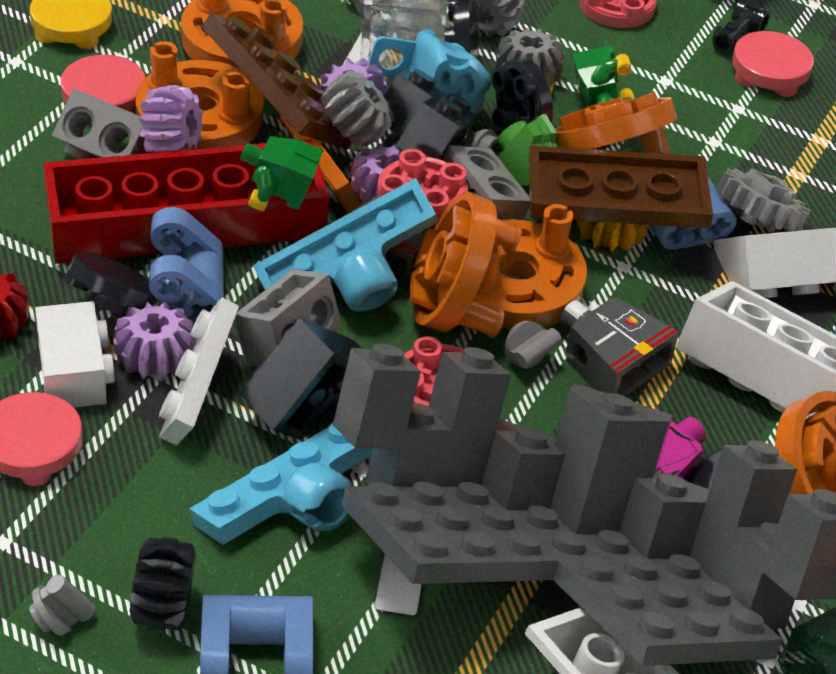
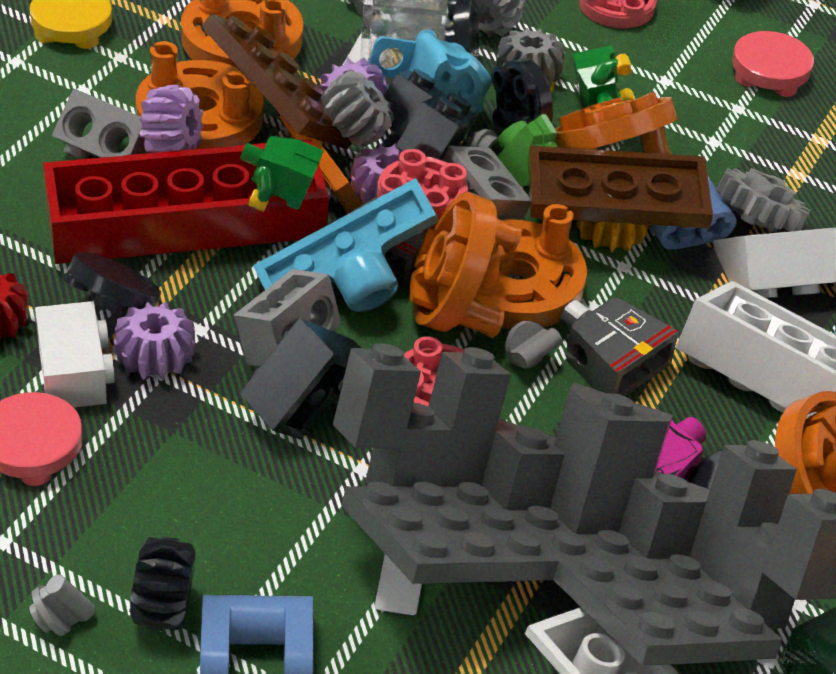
coral tile [61,55,146,124] -> none
medium blue connector [149,207,224,325] -> none
white plate [159,298,239,446] -> none
medium azure plate [189,423,373,545] -> none
black bar [712,0,770,54] -> none

